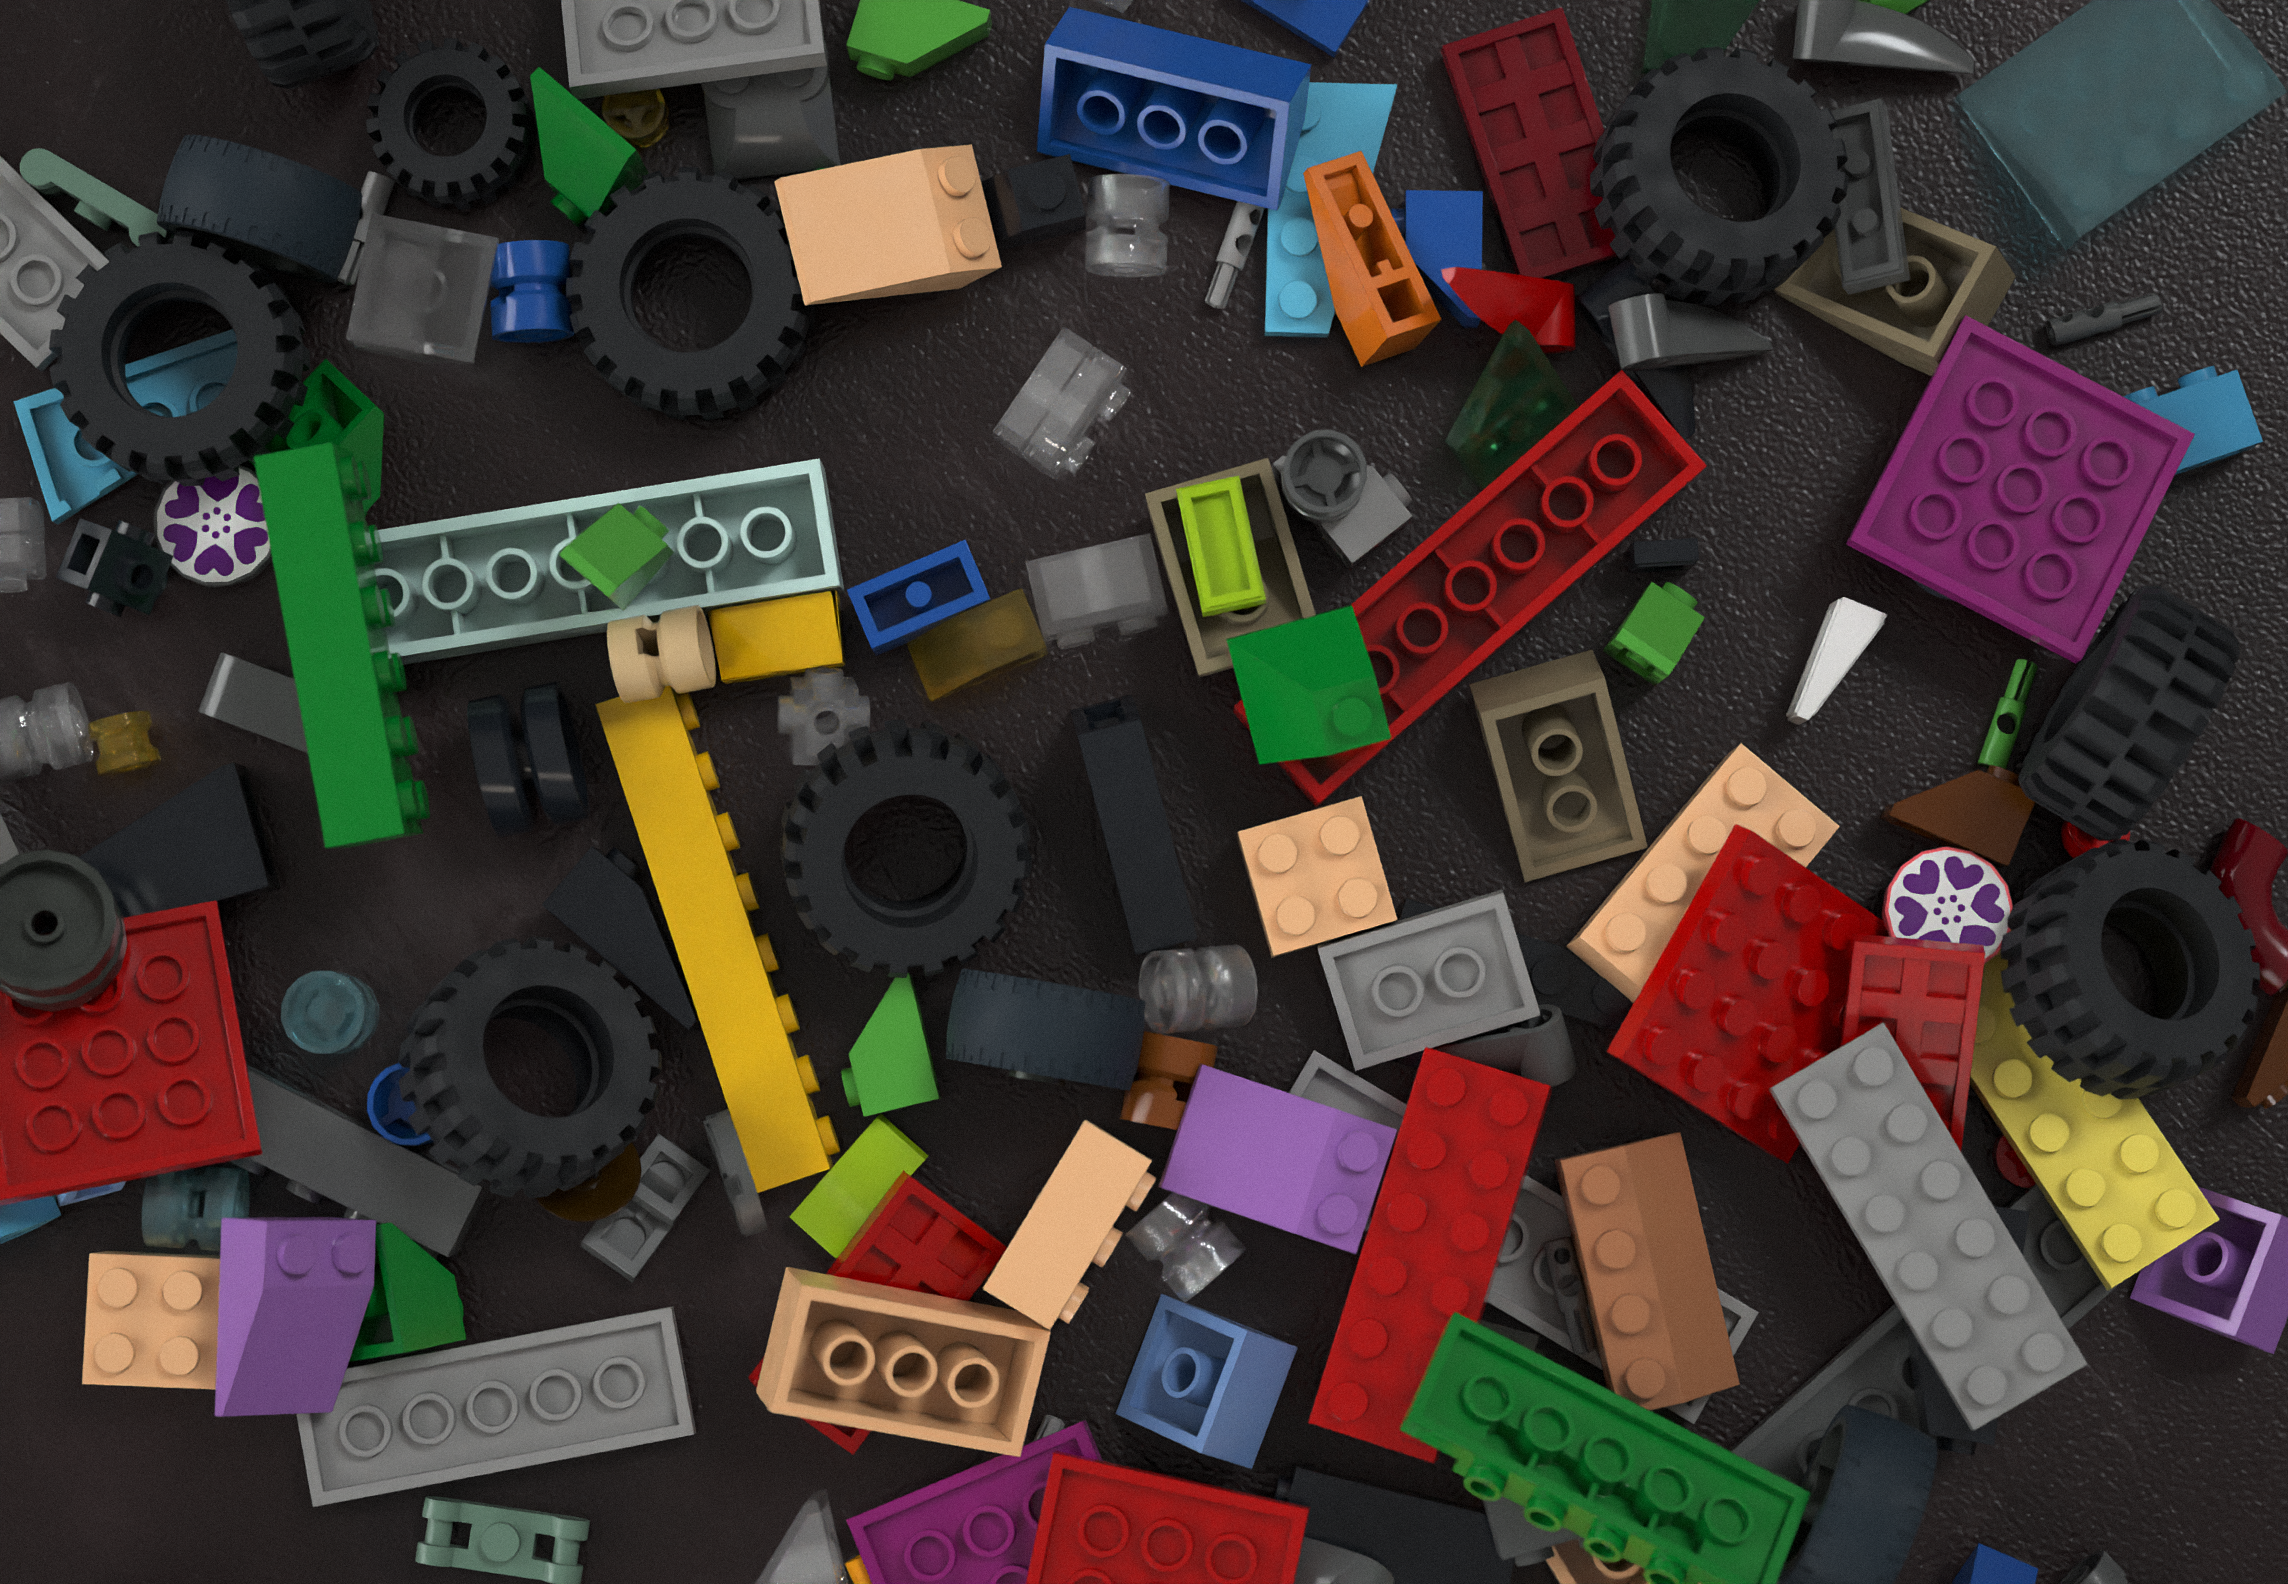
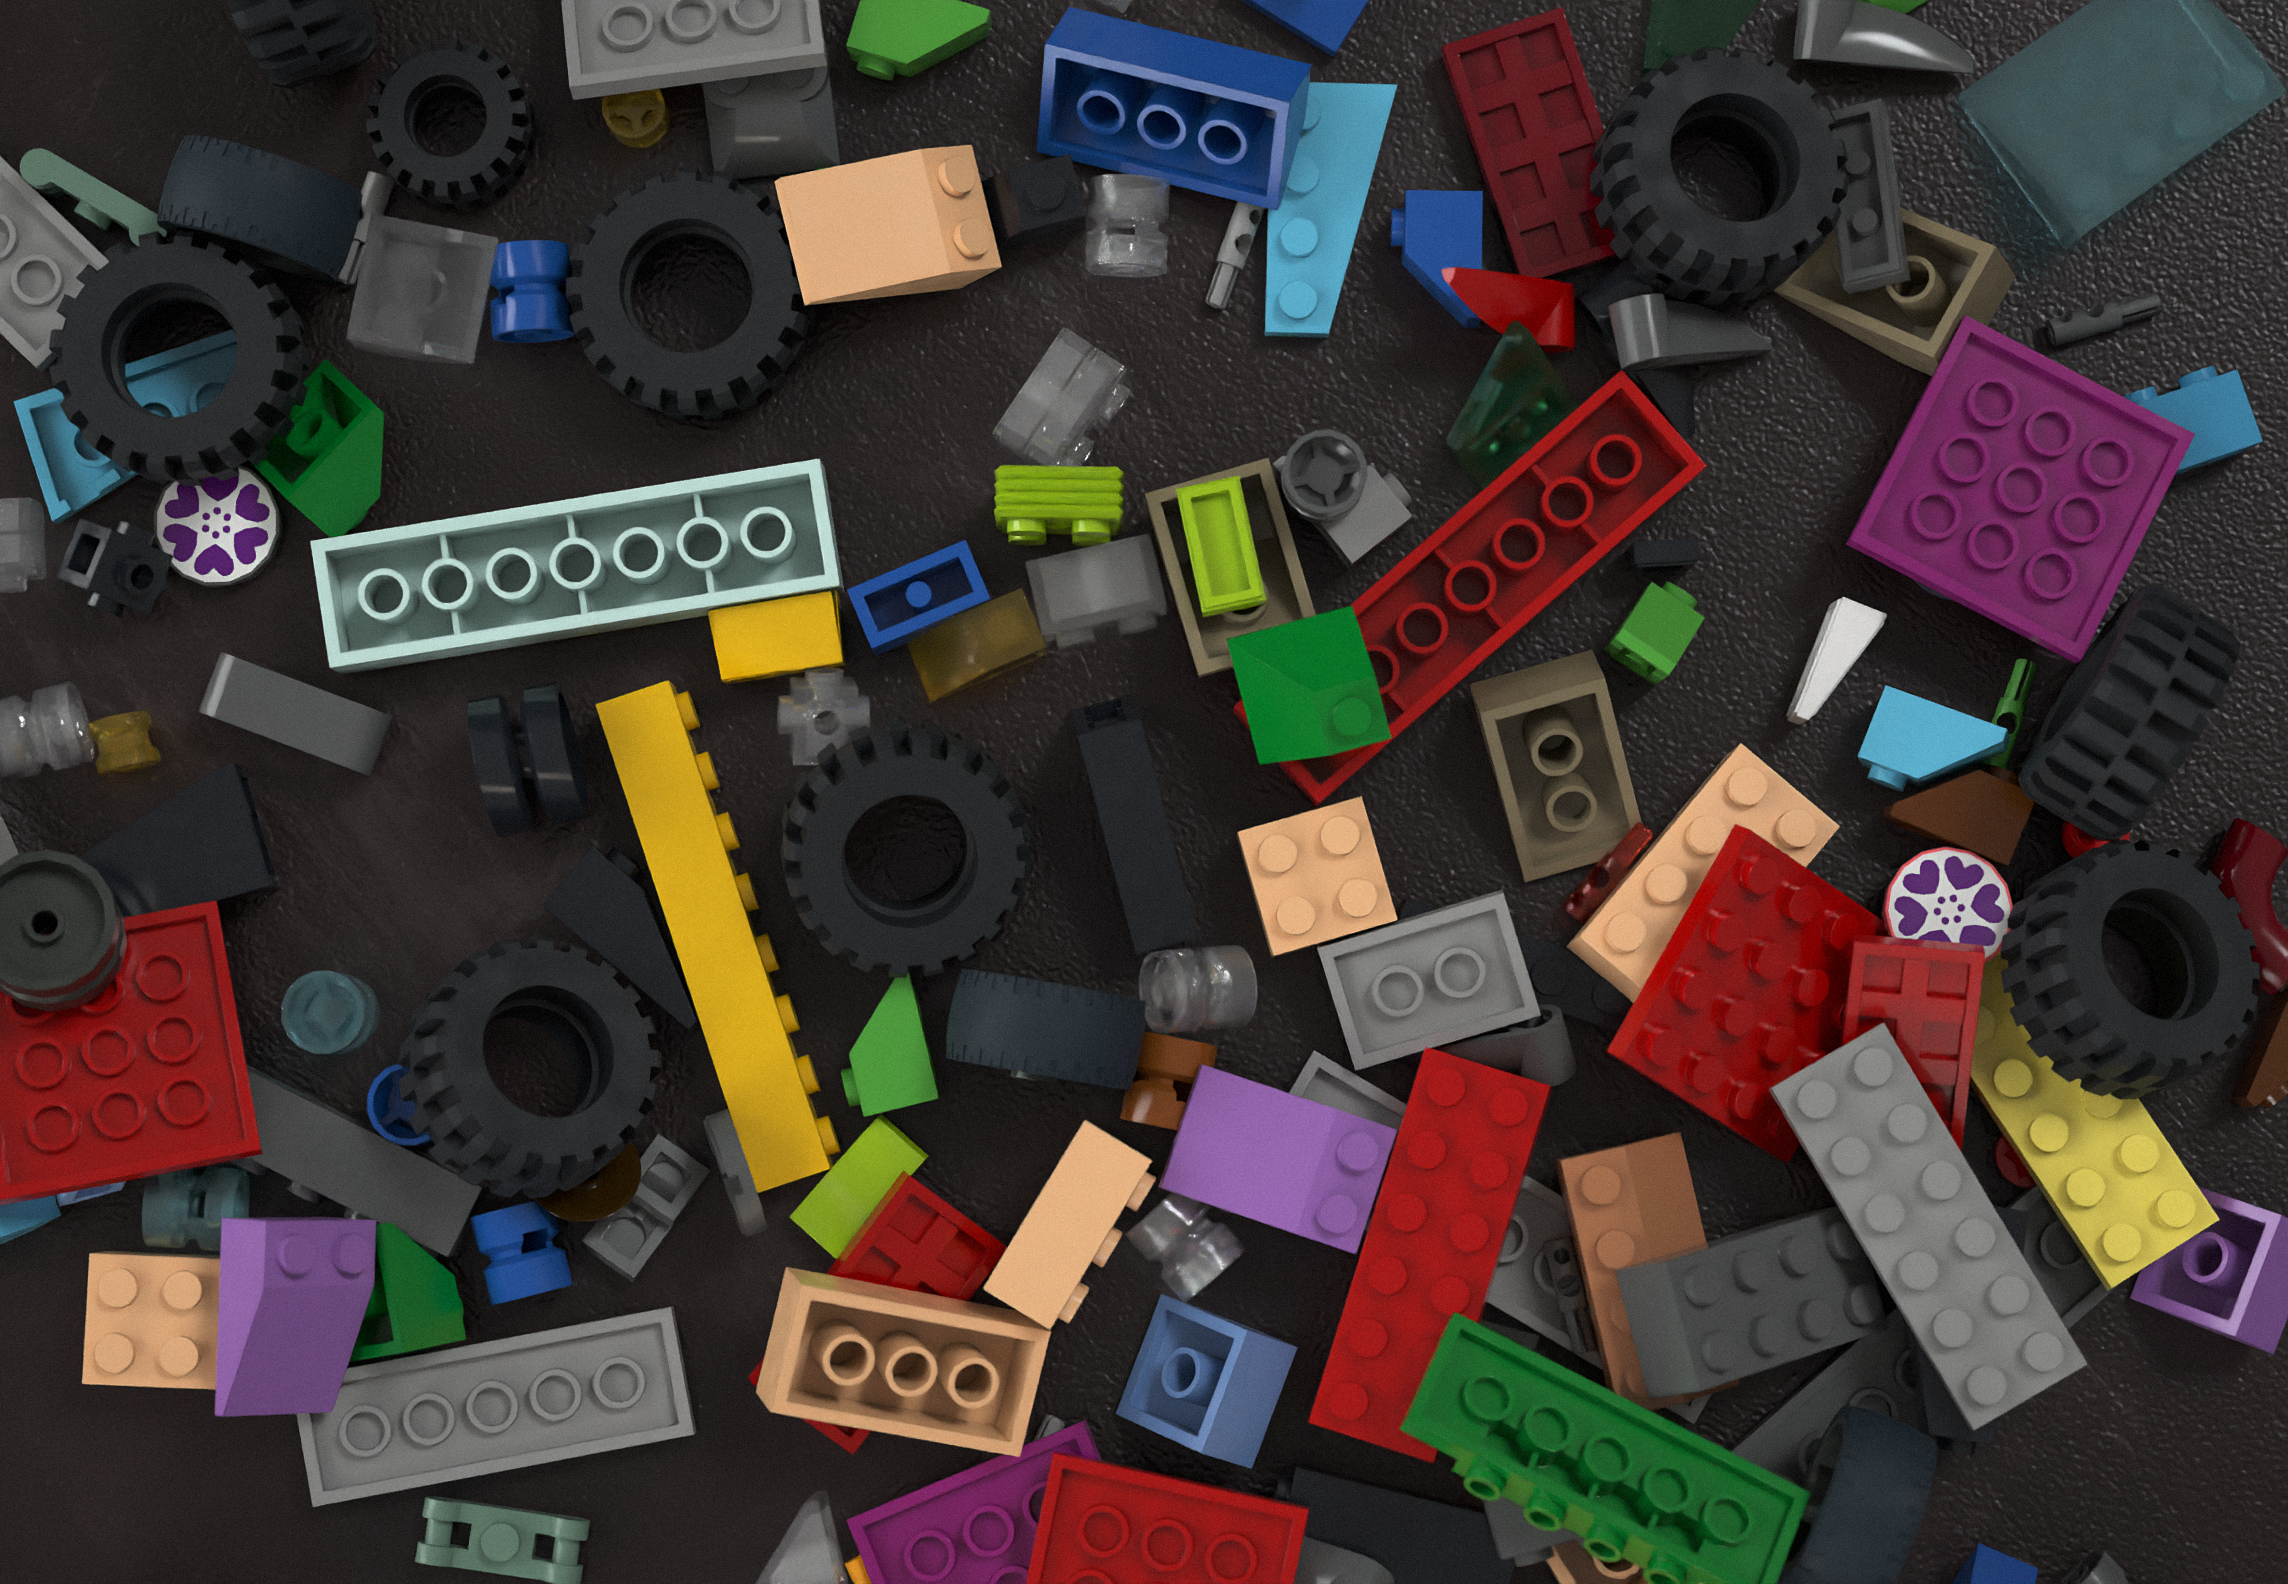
green brick [254,442,430,848] -> none
green slope [530,67,649,227] -> none
bright green slope [559,503,674,611] -> none
tan wheel [607,605,716,704] -> none
orange slope [1303,151,1442,367] -> none
none -> blue wheel [470,1201,573,1305]
none -> lime brick [994,465,1124,547]
none -> clear red pin [1562,822,1654,923]
none -> dark grey brick [1615,1206,1889,1399]
none -> medium azure slope [1858,685,2010,791]

